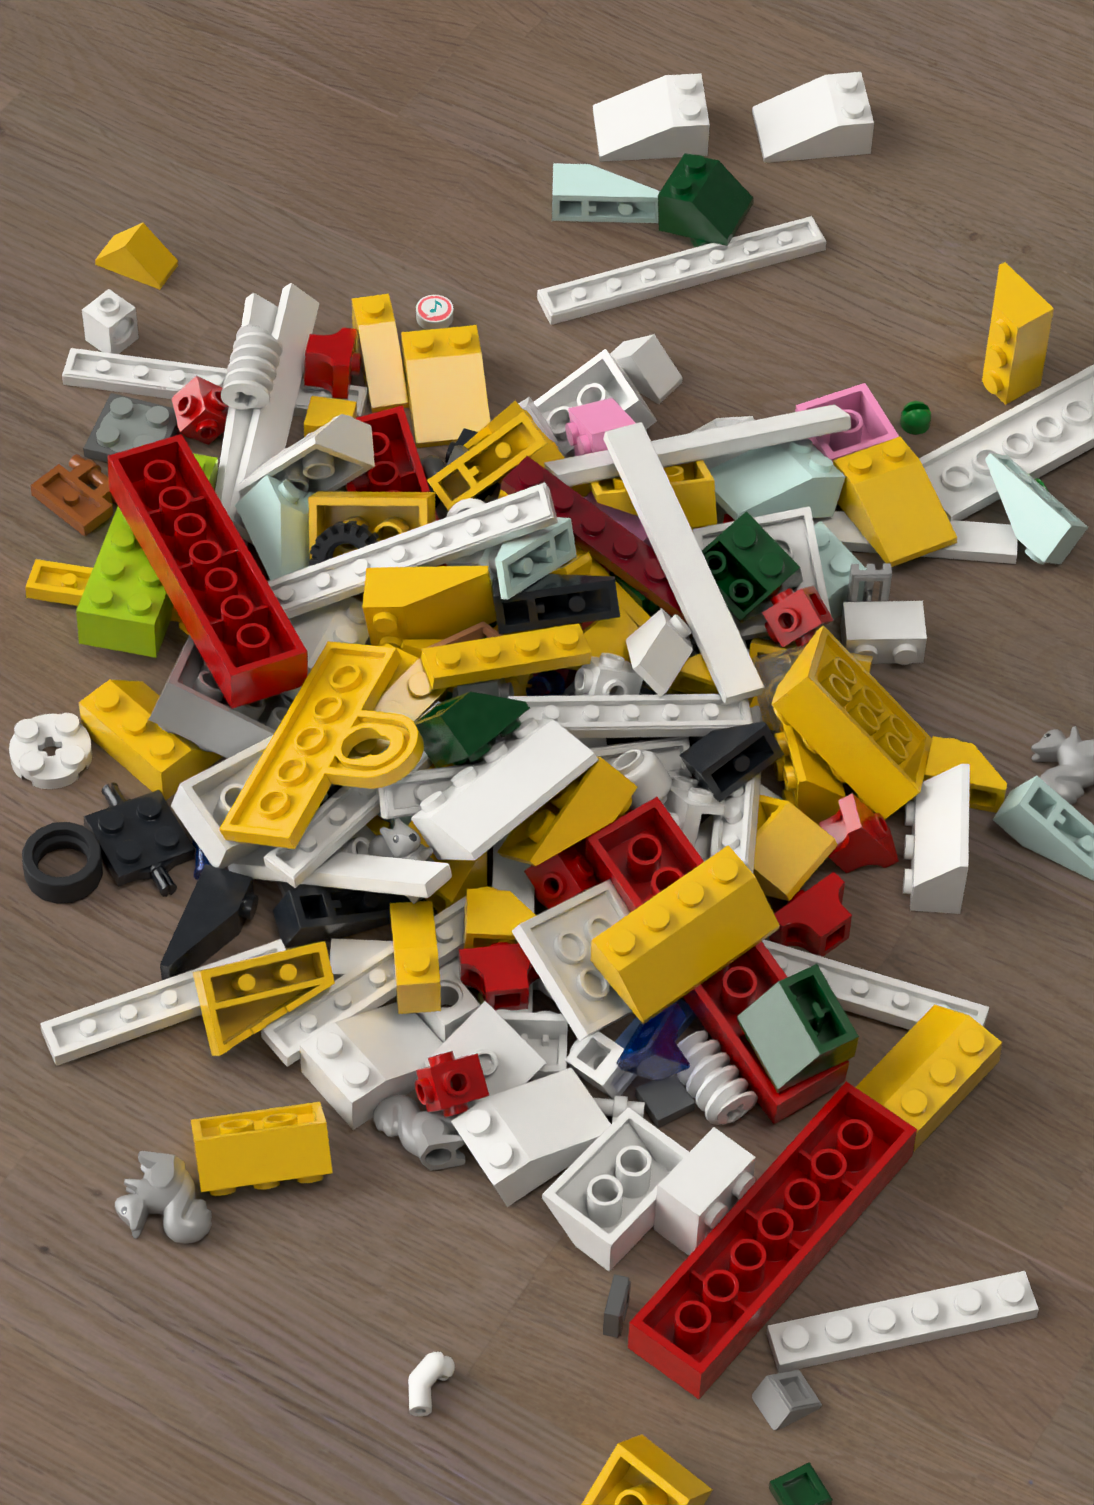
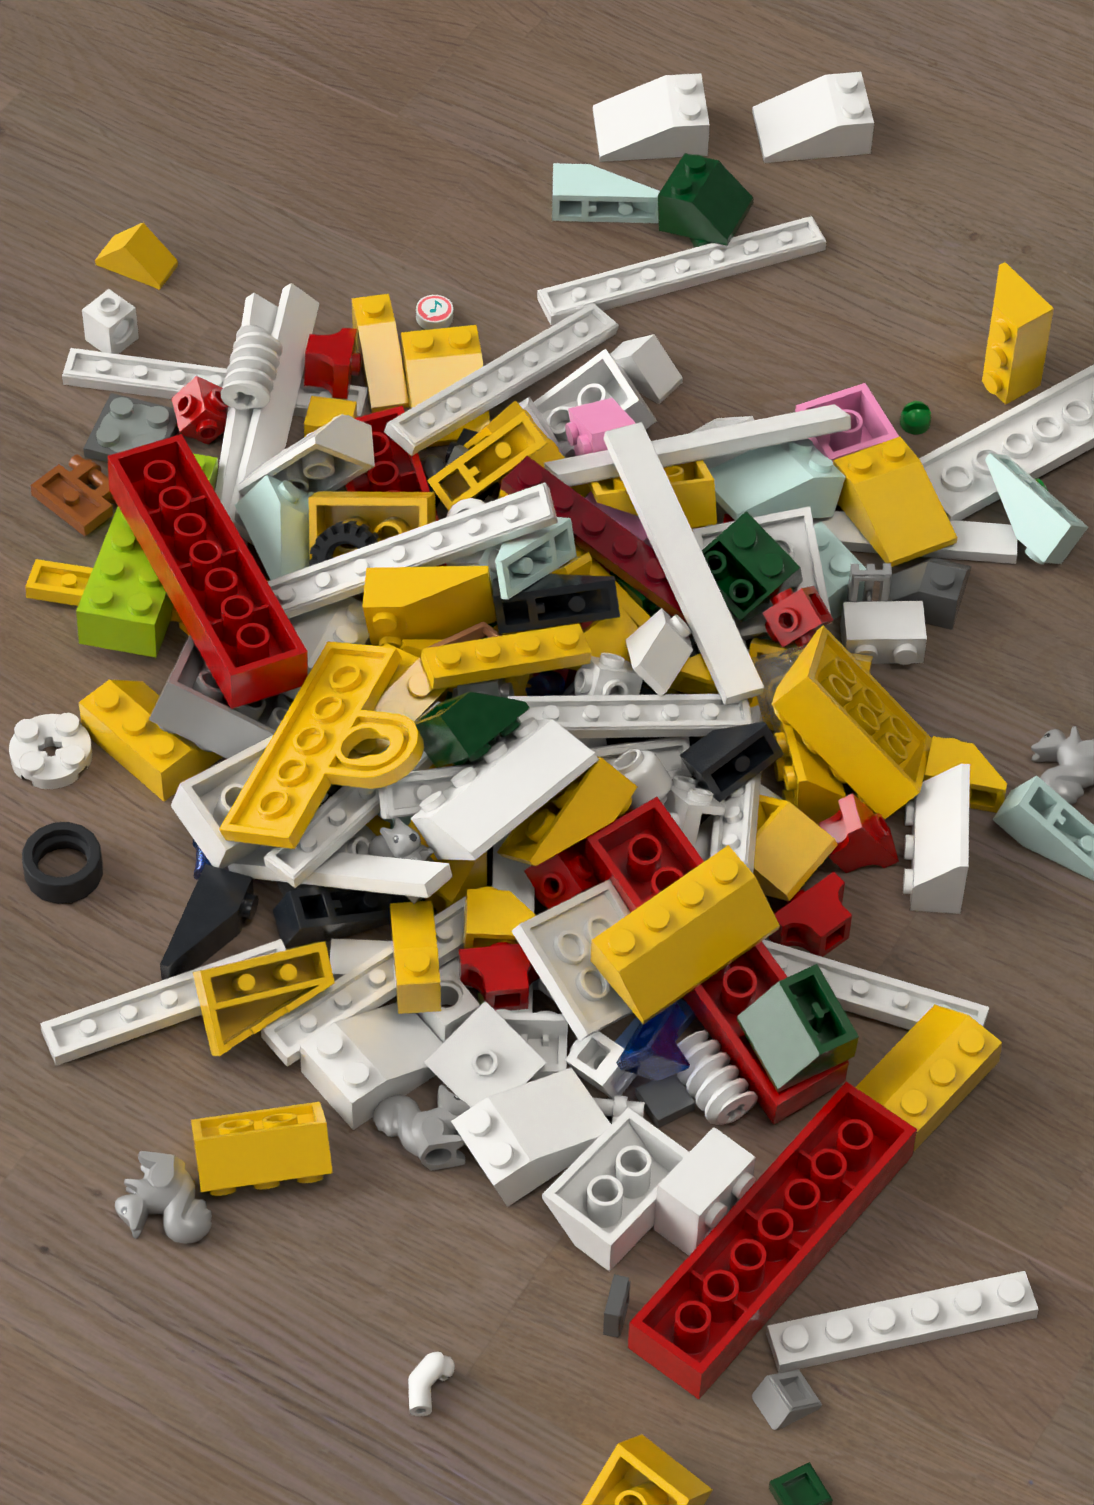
black plate [84,782,195,897] -> none
red brick [415,1051,490,1117] -> none
none -> white tile [384,303,619,456]
none -> dark grey slope [888,557,972,630]

